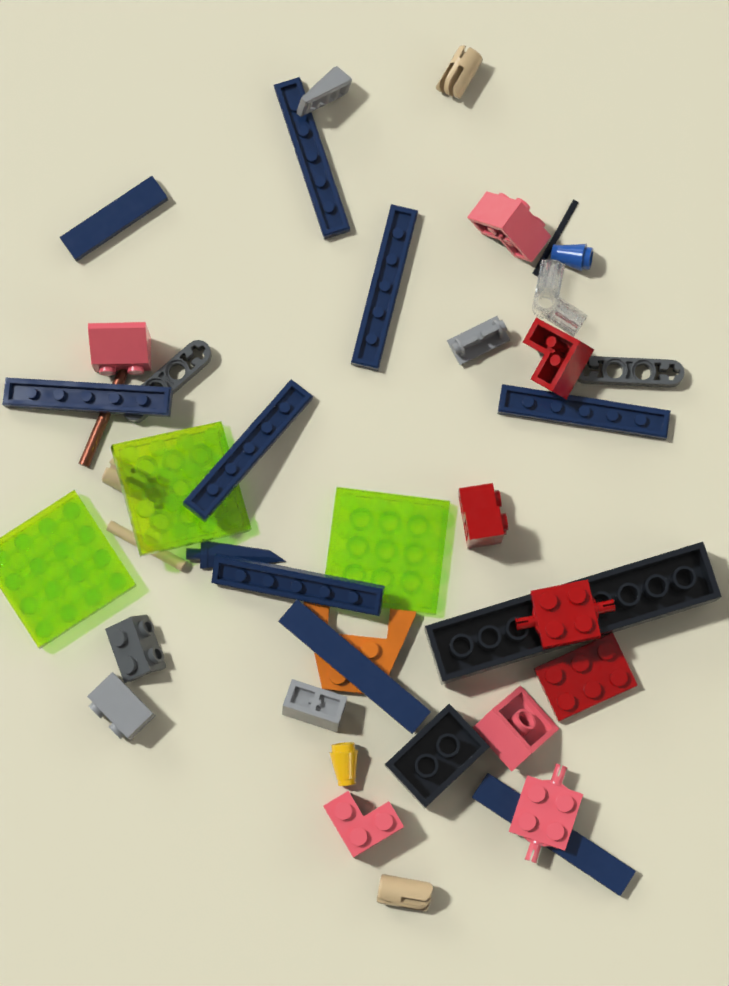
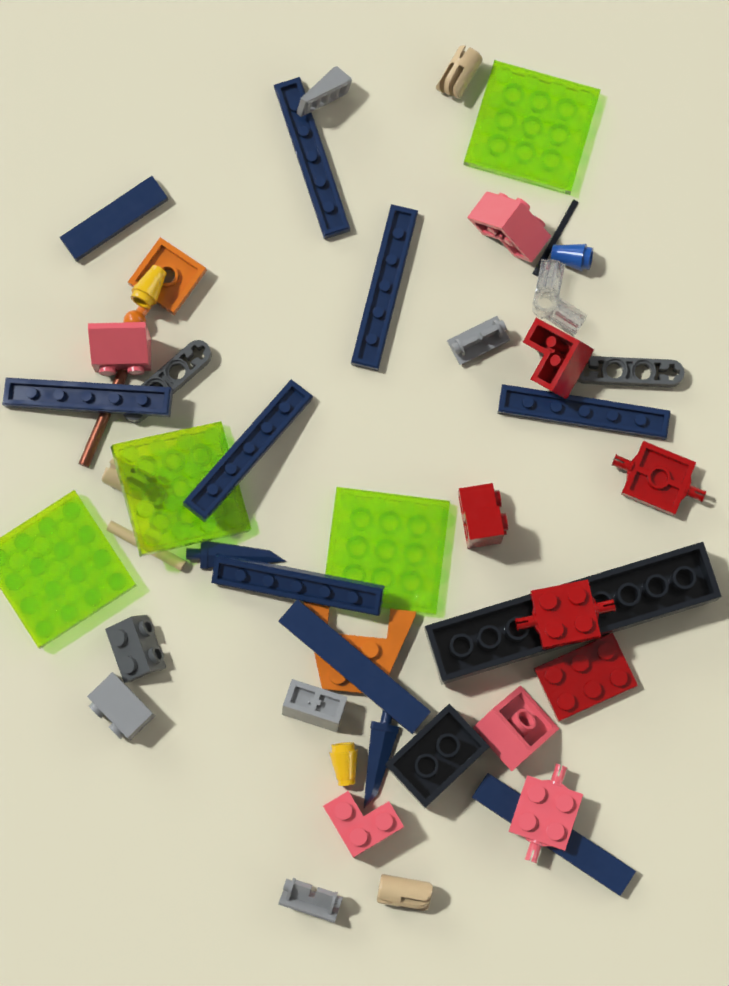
none -> orange plate [123,237,207,322]
none -> yellow cone [130,265,167,309]
none -> light grey hinge [278,878,343,923]
none -> dark blue bar [363,710,400,809]
none -> clear neon green plate [464,60,601,195]
none -> red plate [611,441,706,516]

